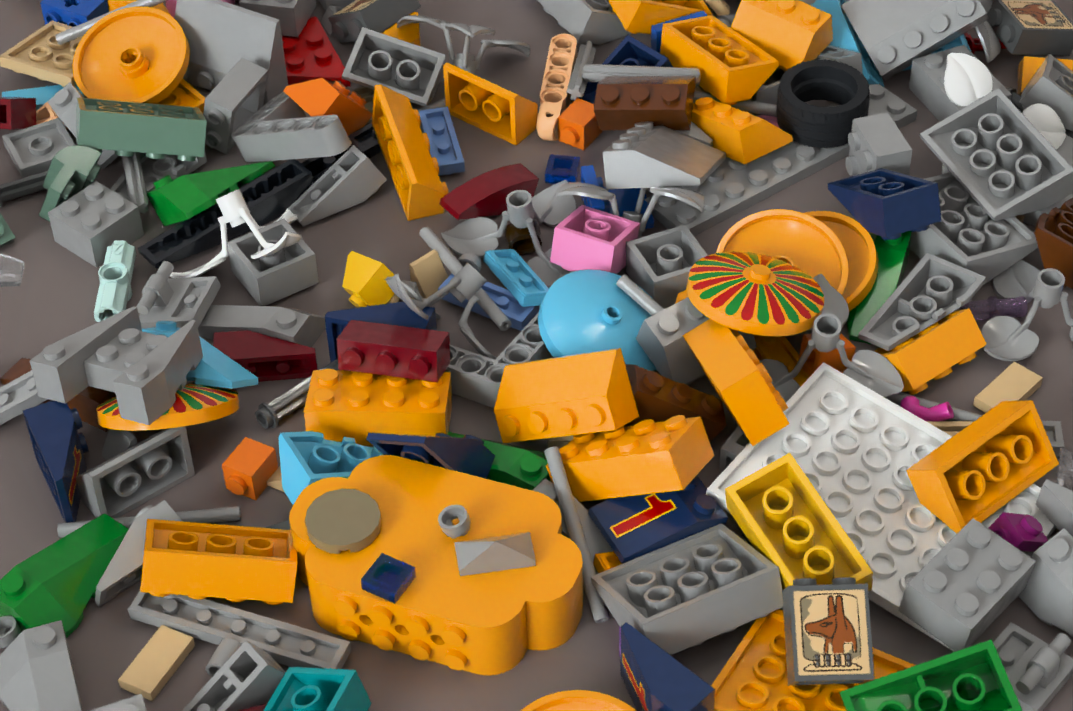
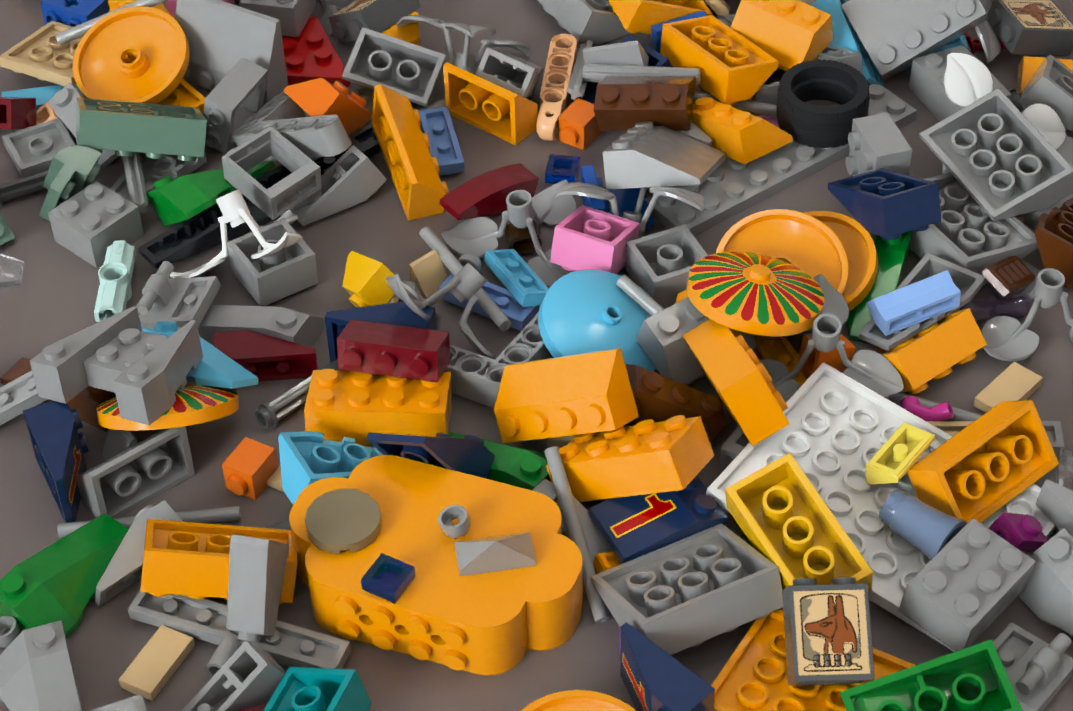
none -> light grey window [222,126,321,220]
none -> light grey slope [227,534,289,642]
none -> light grey slope [475,47,544,98]
none -> light grey slope [582,40,649,83]
none -> light yellow slope [866,422,935,484]
none -> light blue piece [867,270,961,336]
none -> sand blue plant [878,490,967,560]
none -> reddish brown slope [982,256,1035,297]

